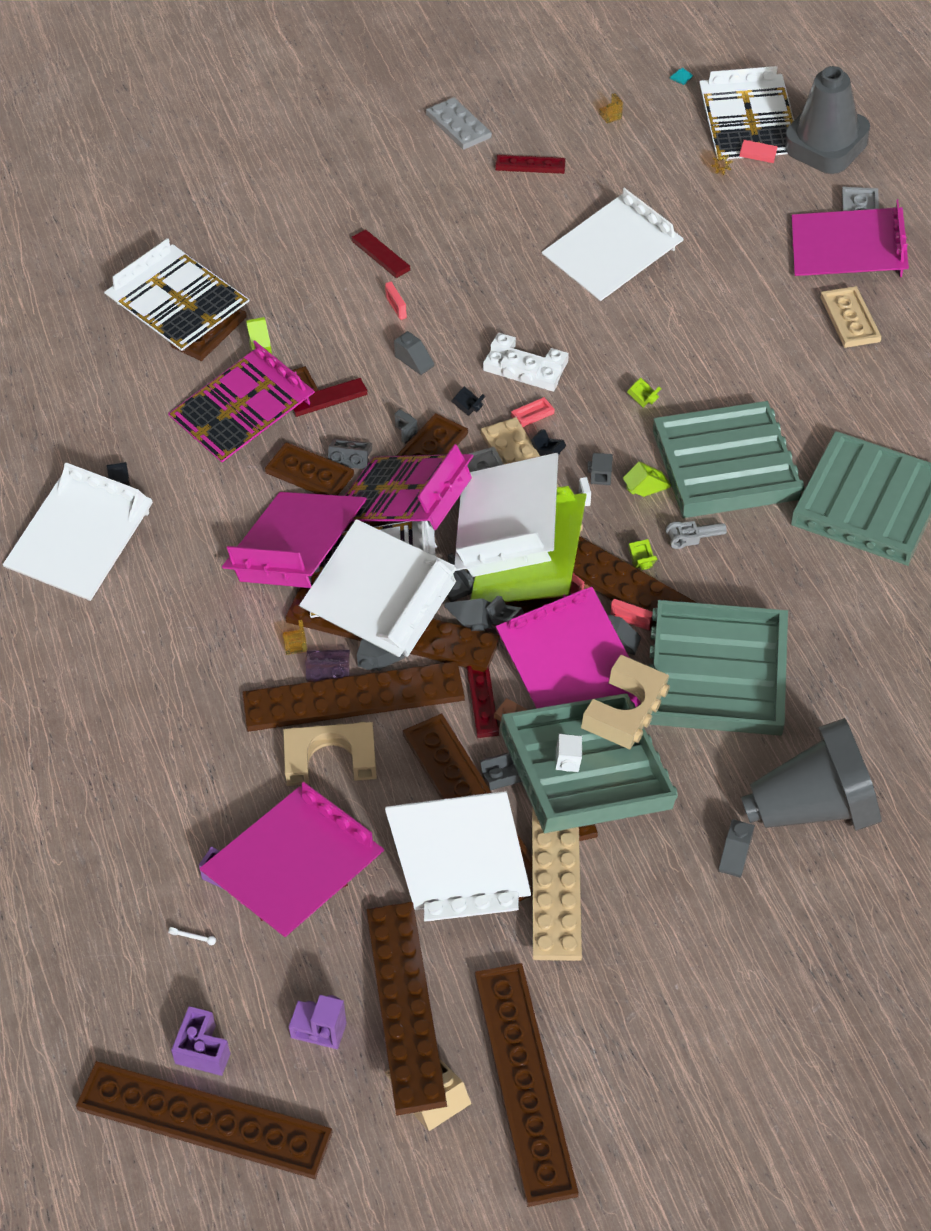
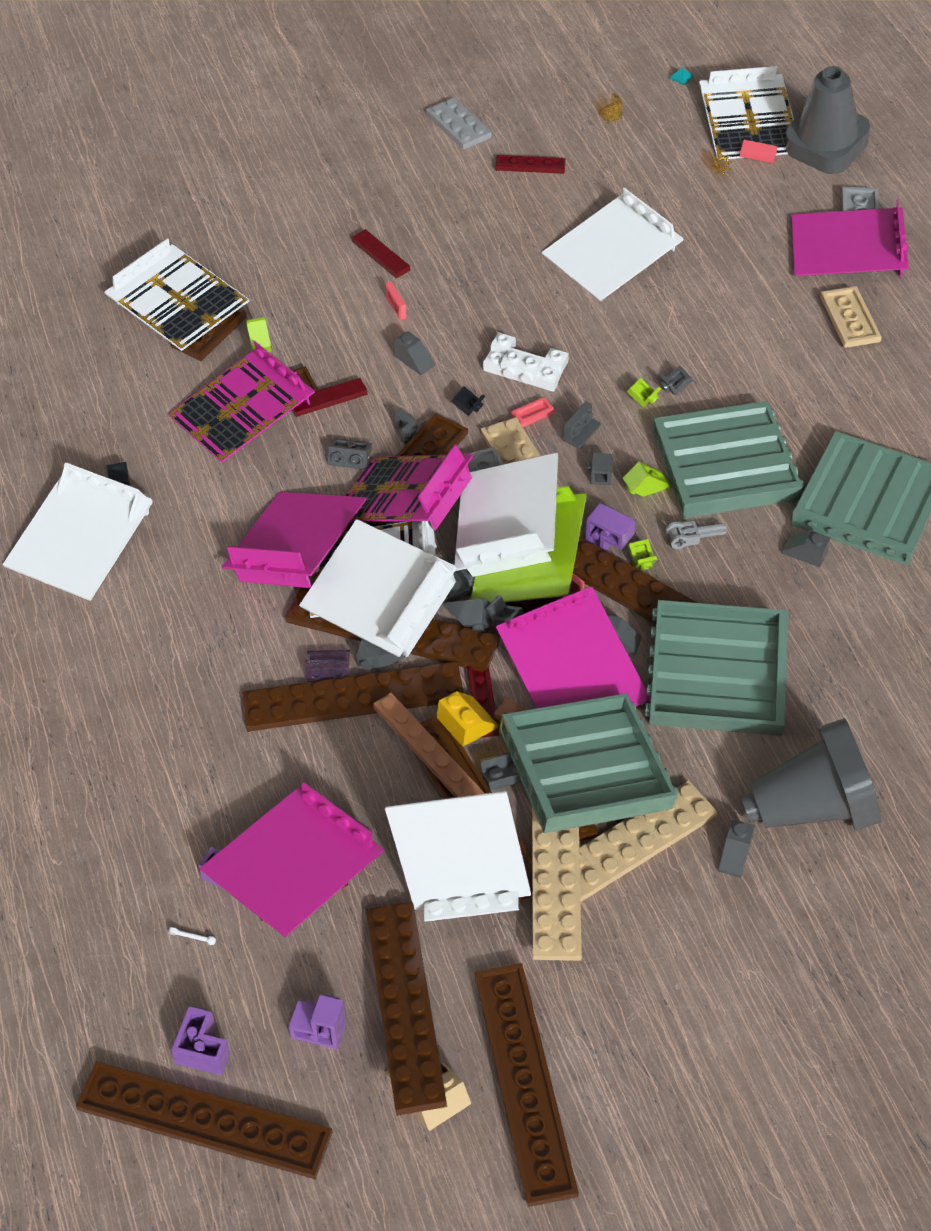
reddish brown plate [265,442,354,496] -> none
clear yellow panel [283,620,307,655] -> none
tan arch [284,722,377,786] -> none
black bracket [531,429,566,456] -> none
white brick [556,734,582,772] -> none
white tile [579,477,591,506] -> none
tan arch [581,655,670,749] -> none
coral tile [610,599,653,631] -> none
none -> nougat plate [373,693,485,798]
none -> yellow slope [437,691,499,747]
none -> dark grey bracket [563,401,601,449]
none -> tan plate [579,780,717,902]
none -> medium lavender brick [586,503,636,551]
none -> dark grey bracket [659,366,693,395]
none -> dark grey slope [782,530,831,567]

